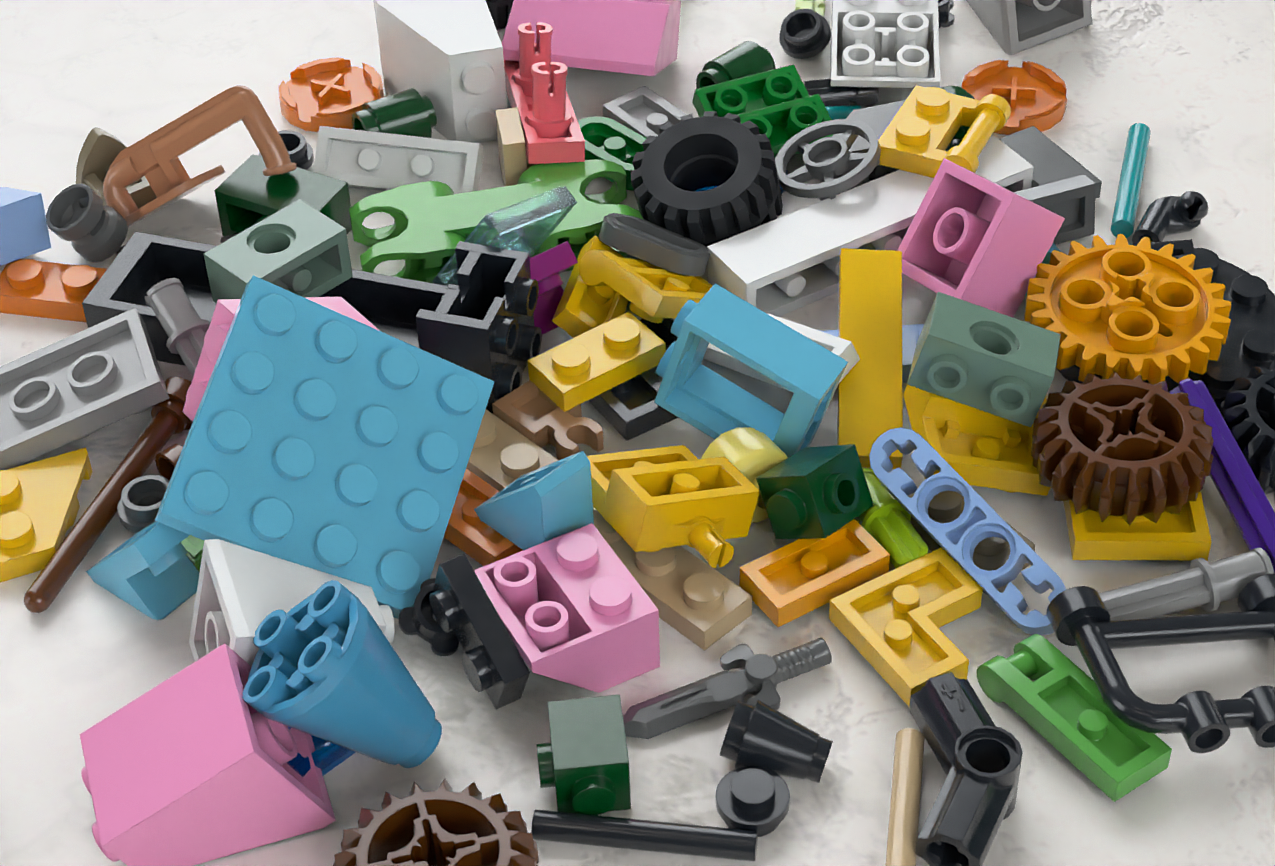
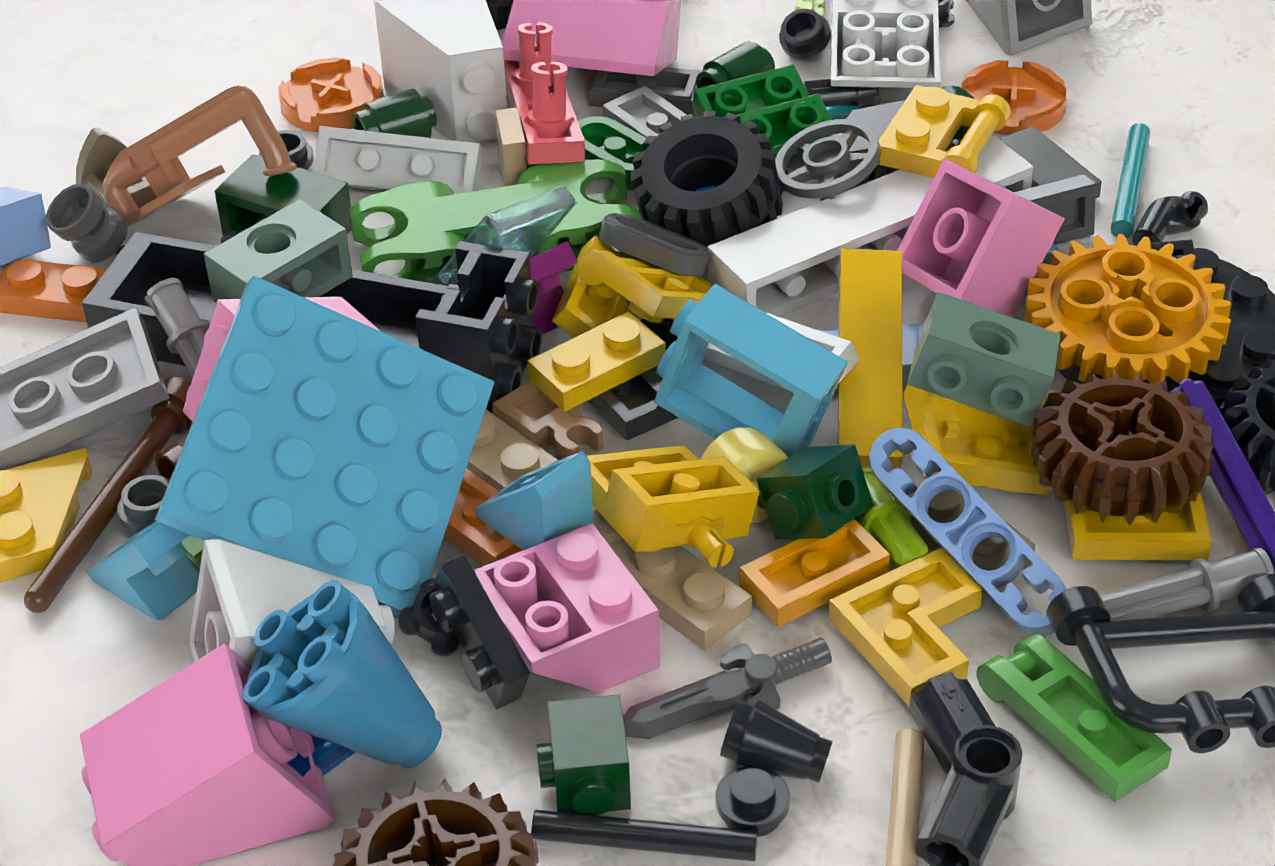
none -> dark grey tile [588,67,702,115]

